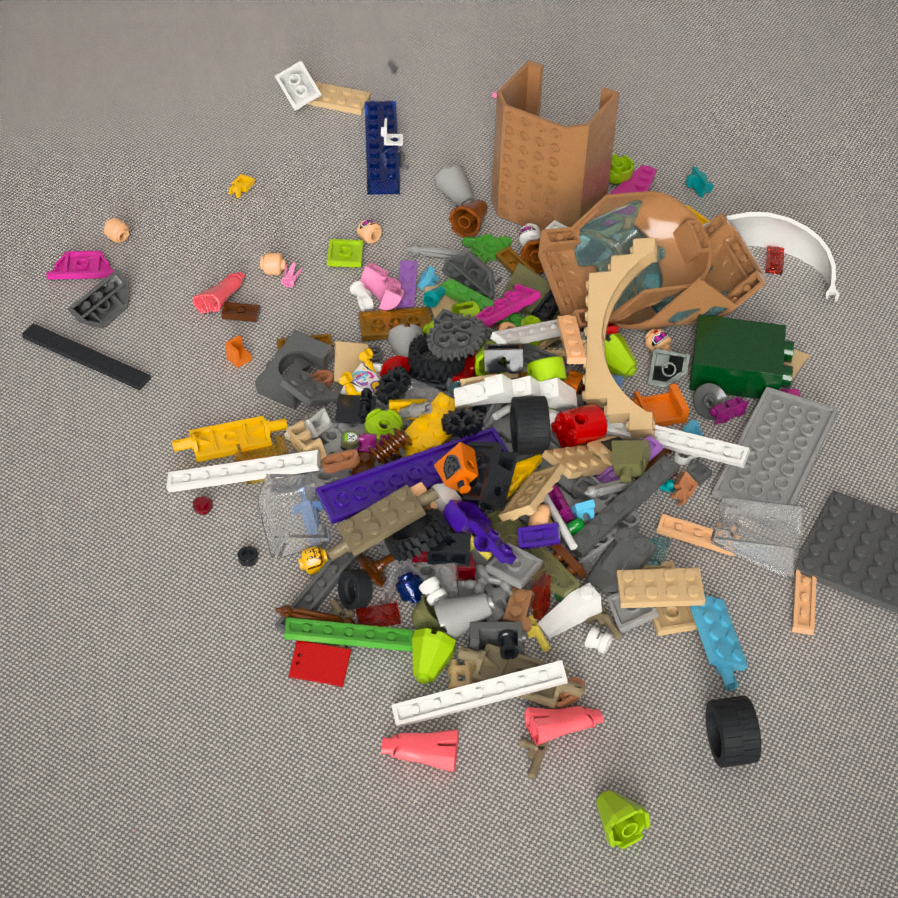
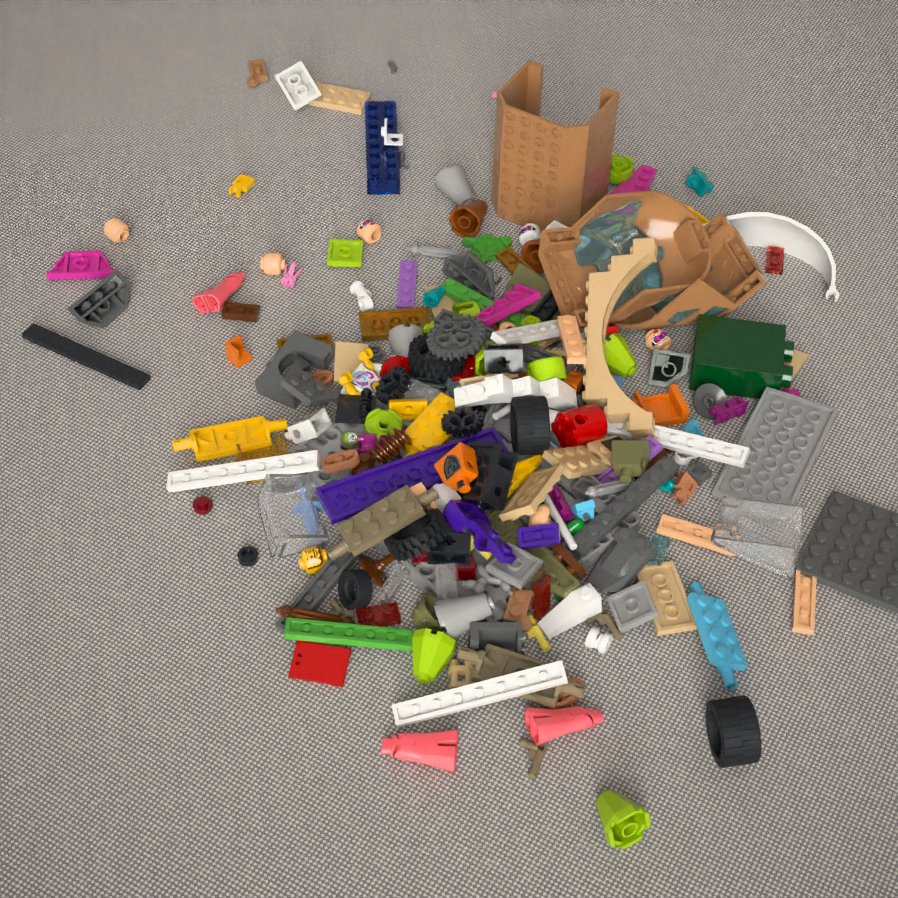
tan window [285,420,327,460] -> none
bright pink brick [360,262,404,310] -> none
clear blue head [395,572,423,604] -> none
light grey axle [398,401,432,419] -> none
medium azure tile [417,266,439,290] -> none
white wheel [419,576,448,606] -> none
black bush [498,631,519,660] -> none
tan plate [616,567,705,608] -> none
none -> medium nougat hinge [247,59,268,86]

